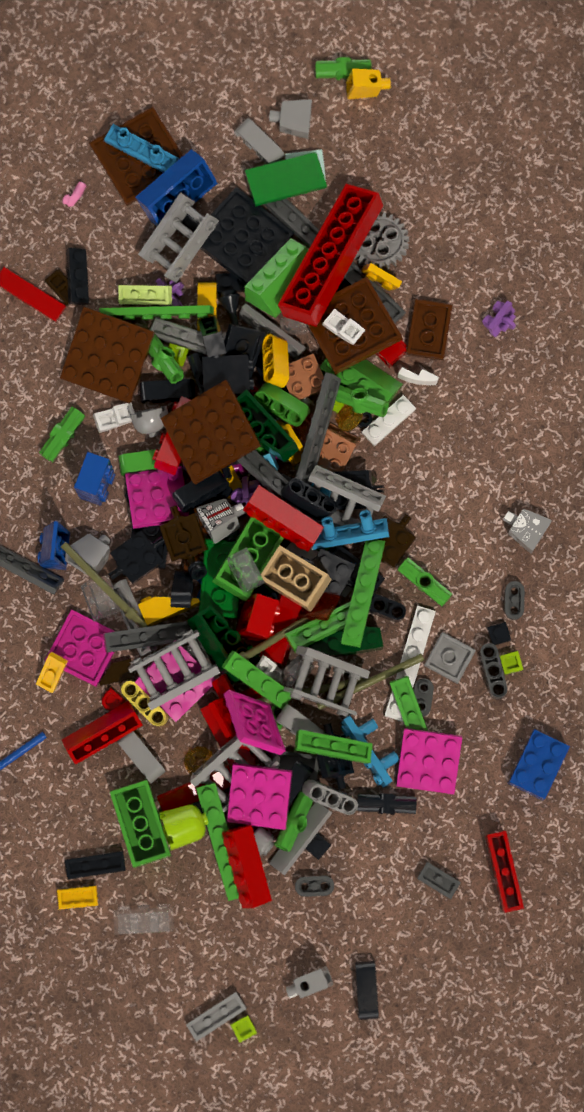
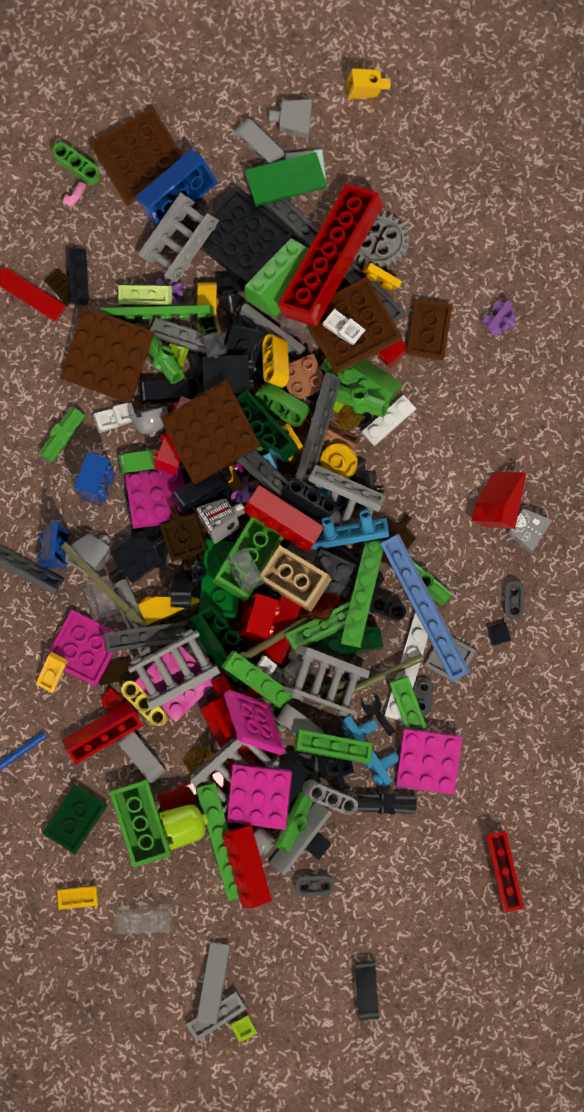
black plate [65,851,126,880] -> none
dark azure plate [104,124,178,173] -> none
light grey torso [286,966,334,998] -> none
bright green piece [316,57,371,80] -> none
white slope [398,367,439,385] -> none
dark grey plate [417,862,461,900] -> none
dark grey beam [479,643,507,700] -> none
lime plate [499,651,524,675] -> none
blue brick [508,729,570,801] -> none
none -> dark green plate [42,784,108,855]
none -> bright green beam [52,142,100,185]
none -> light grey tile [197,942,231,1025]
none -> yellow tile [320,444,357,479]
none -> black piece [362,696,395,737]
none -> medium blue plate [380,534,470,681]
none -> red slope [471,472,527,529]

